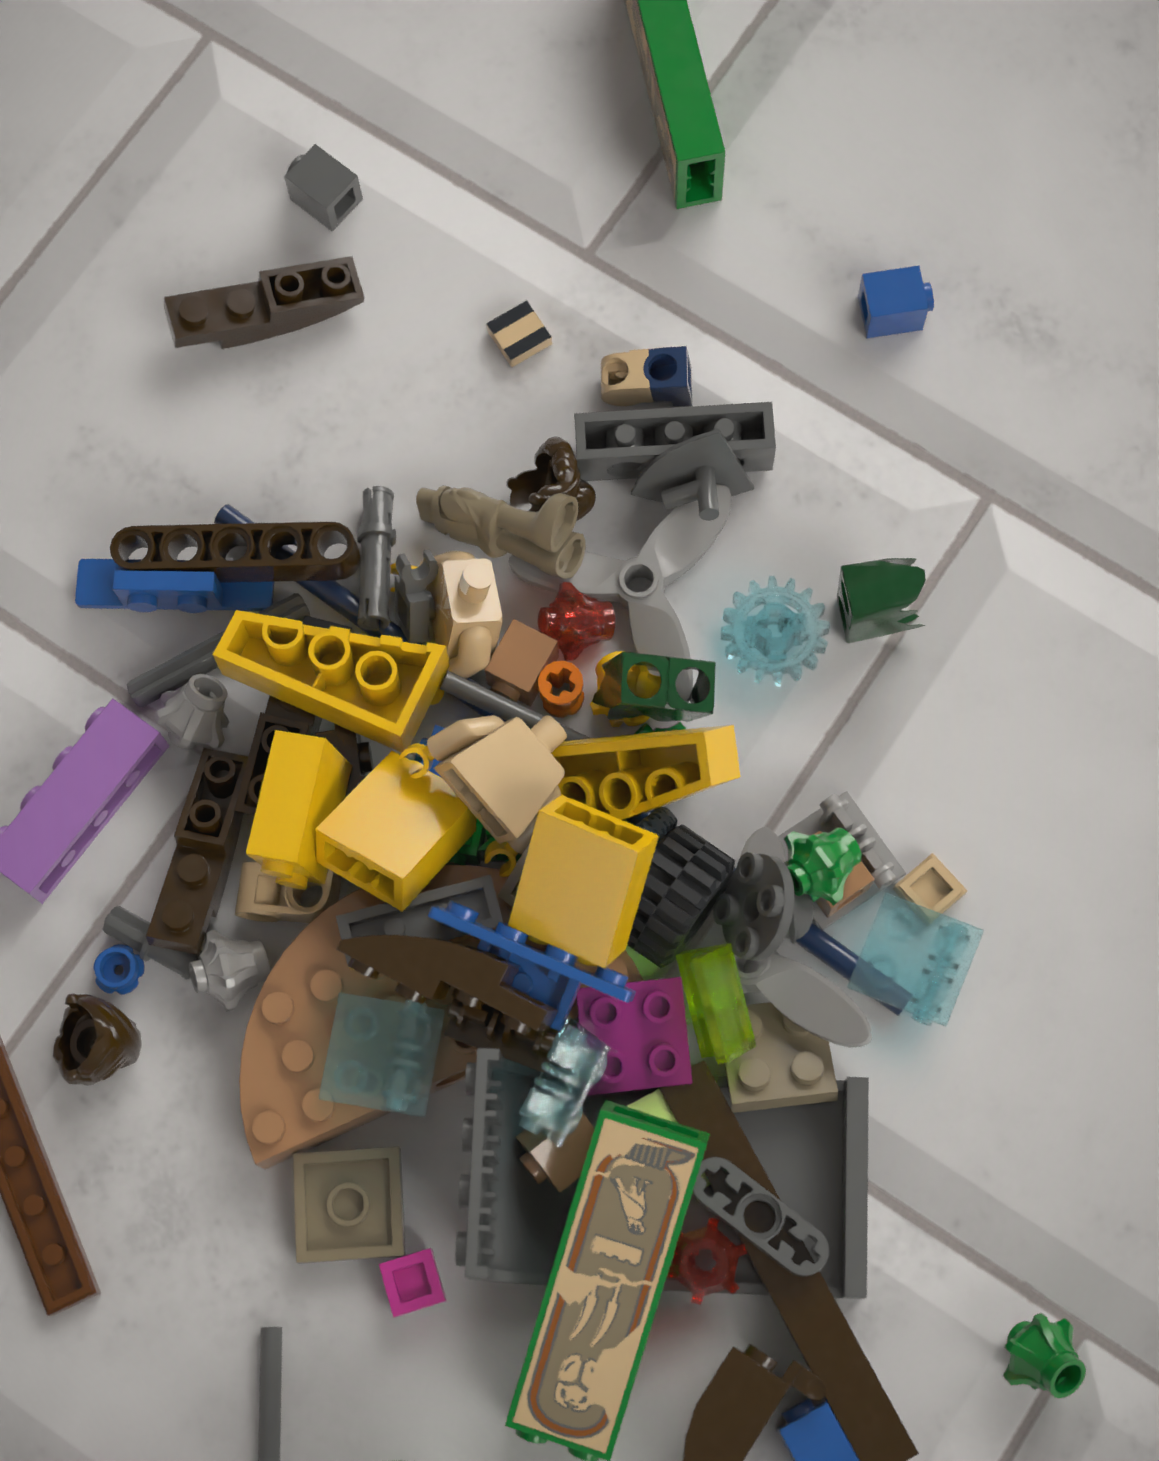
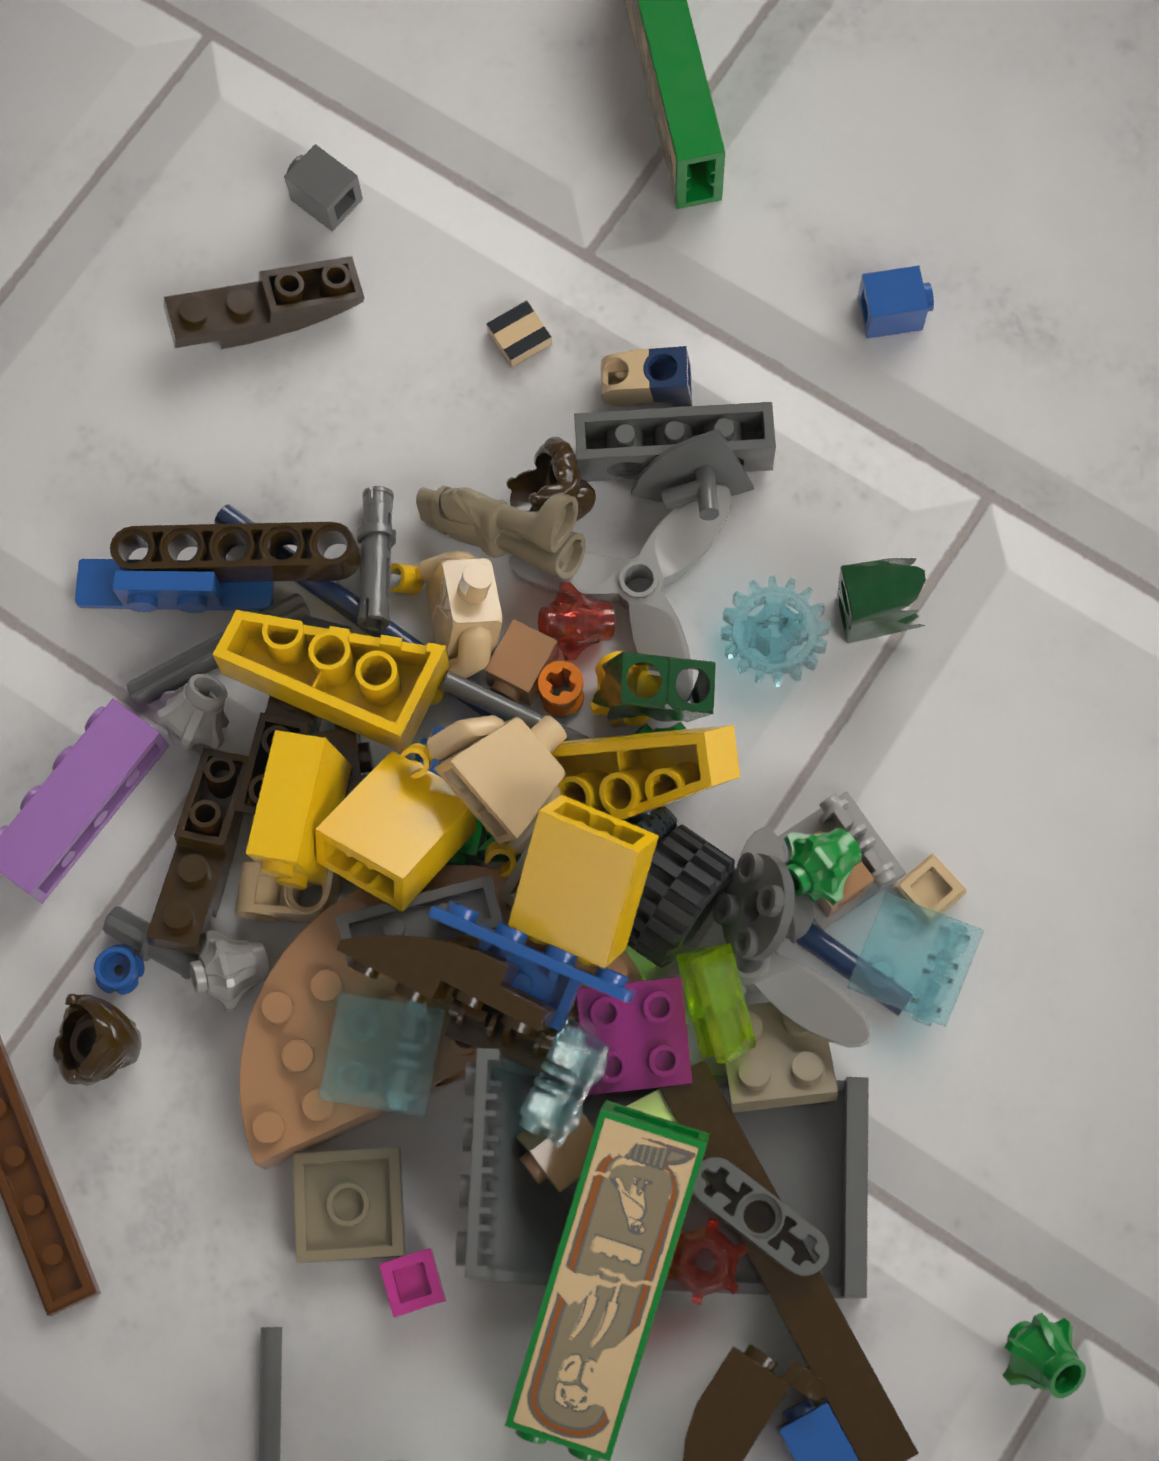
dark grey plate [394,549,439,643] -> none

